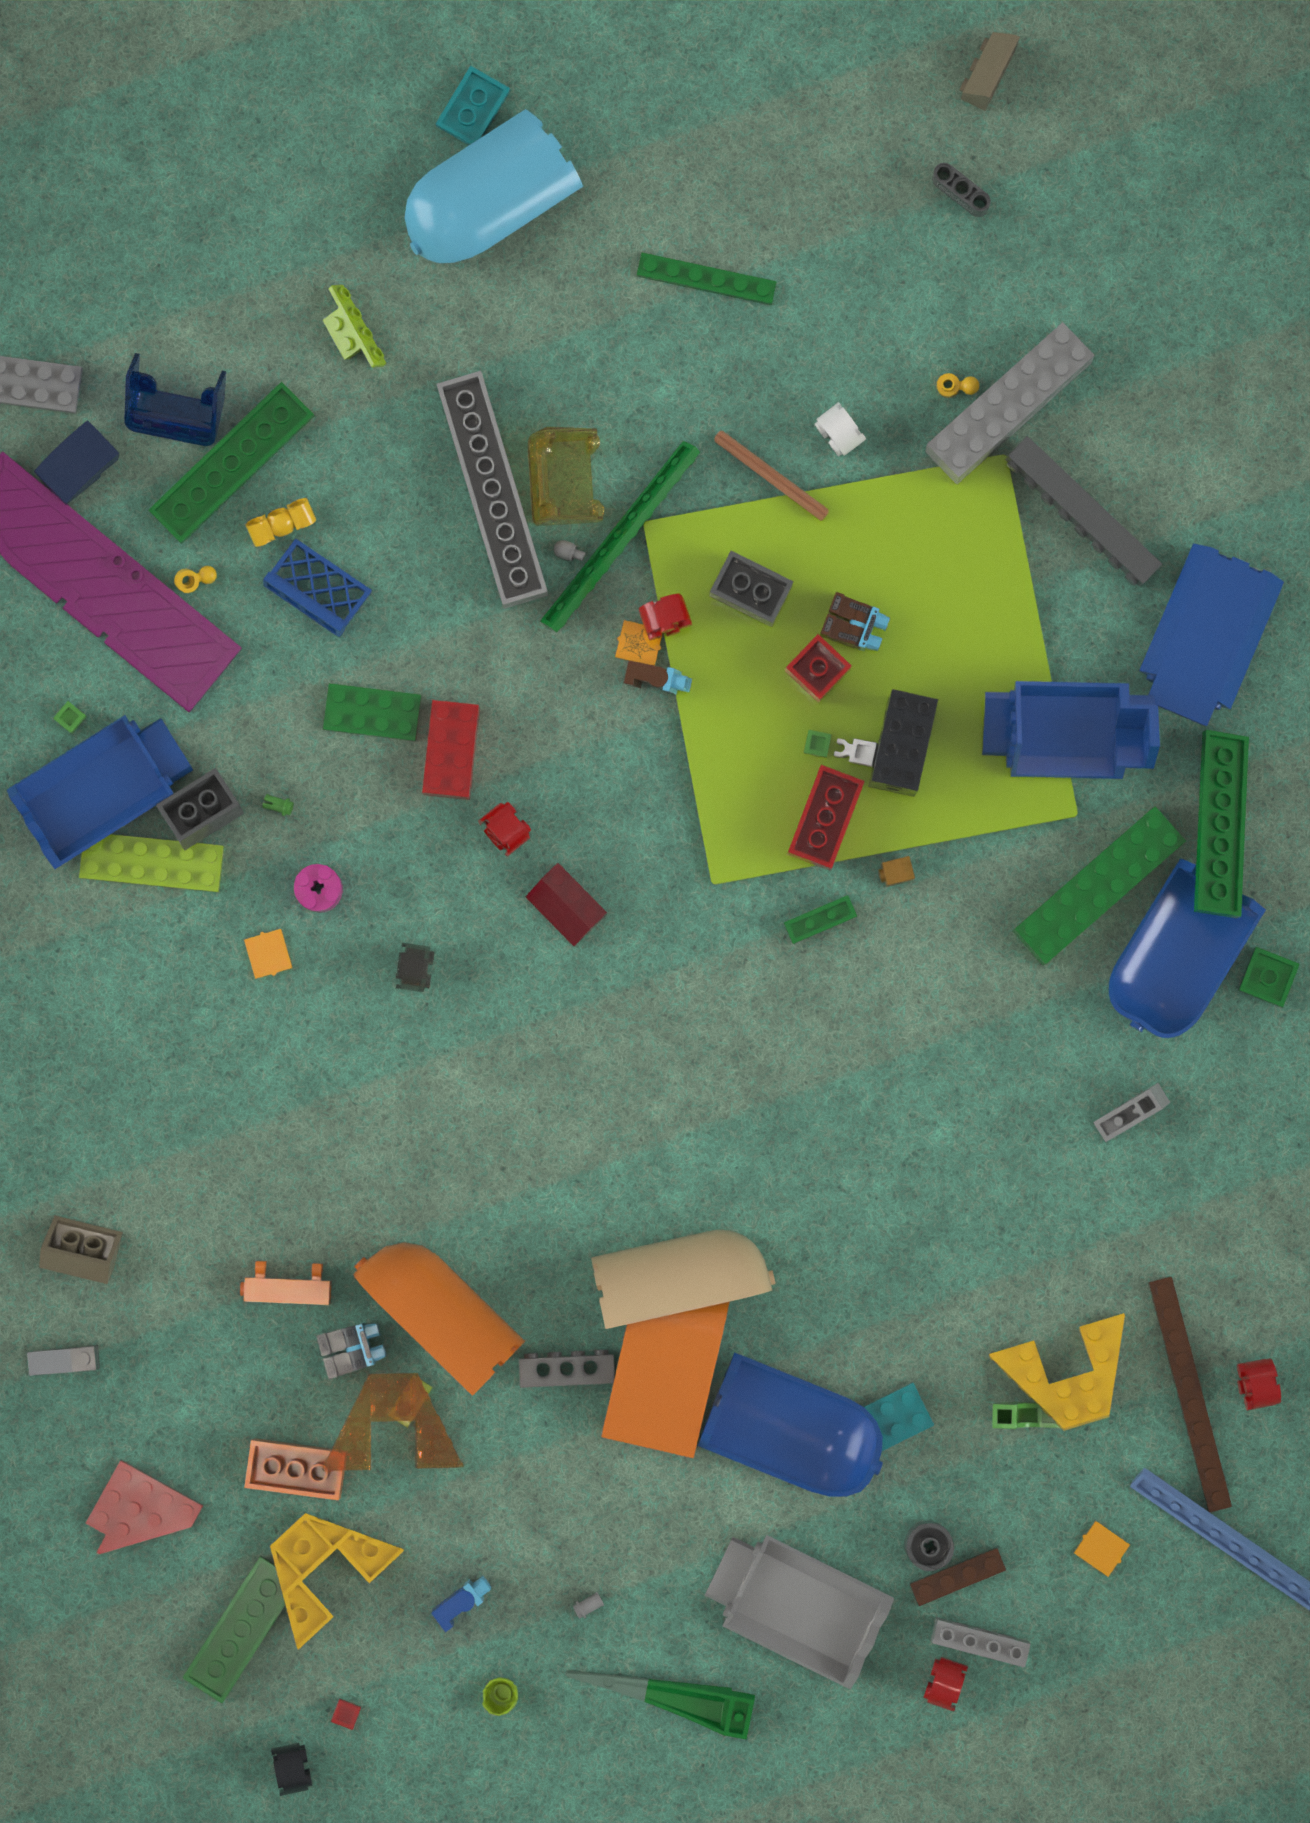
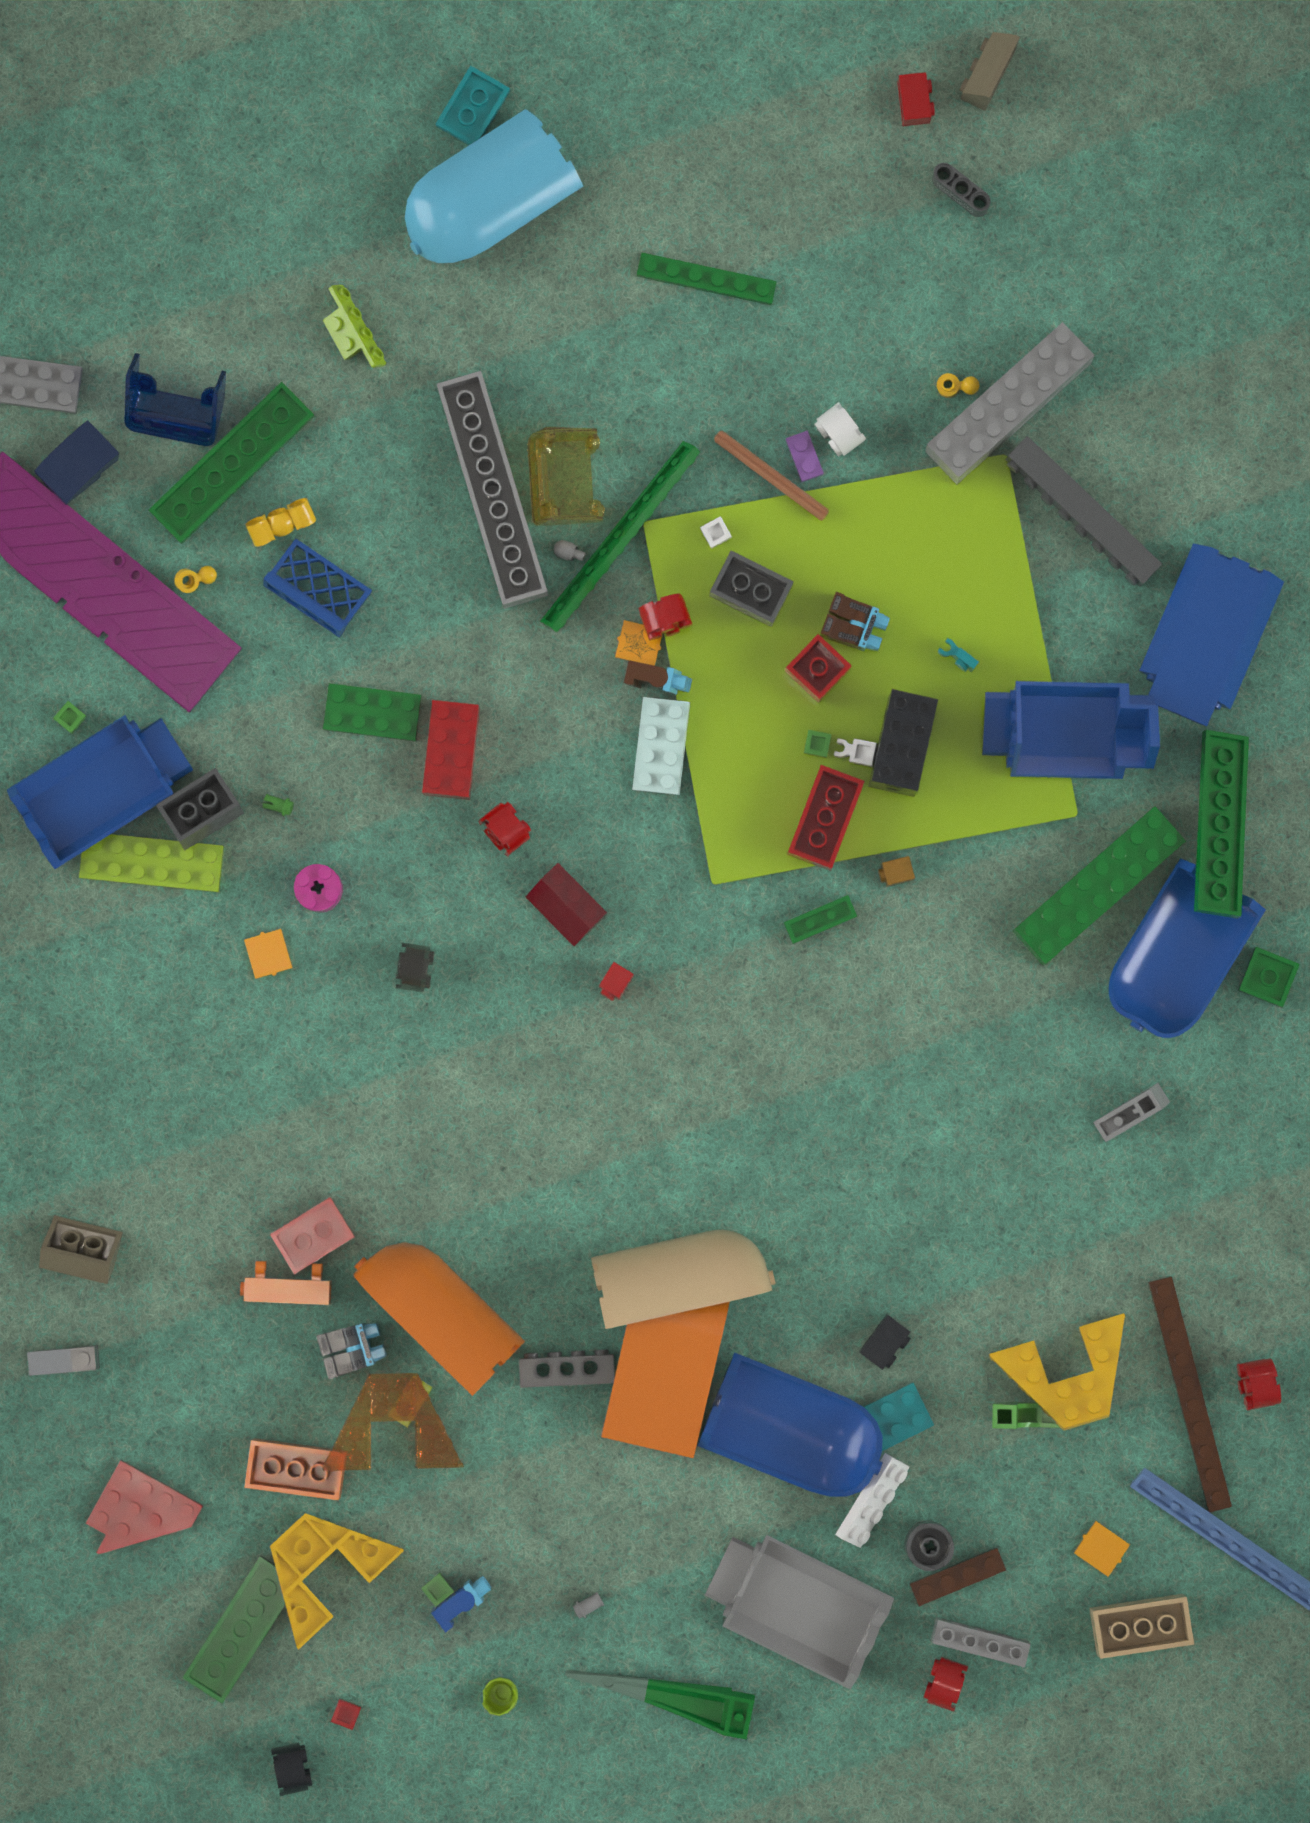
none -> plate [270,1197,355,1275]
none -> bright green plate [421,1573,455,1607]
none -> red brick [599,962,634,1001]
none -> light aqua plate [632,697,690,795]
none -> white plate [700,516,732,549]
none -> medium lavender plate [786,430,824,483]
none -> white plate [835,1453,909,1548]
none -> black brick [859,1314,911,1370]
none -> red brick [897,72,935,126]
none -> teal plate [938,638,979,672]
none -> tan brick [1089,1594,1194,1659]

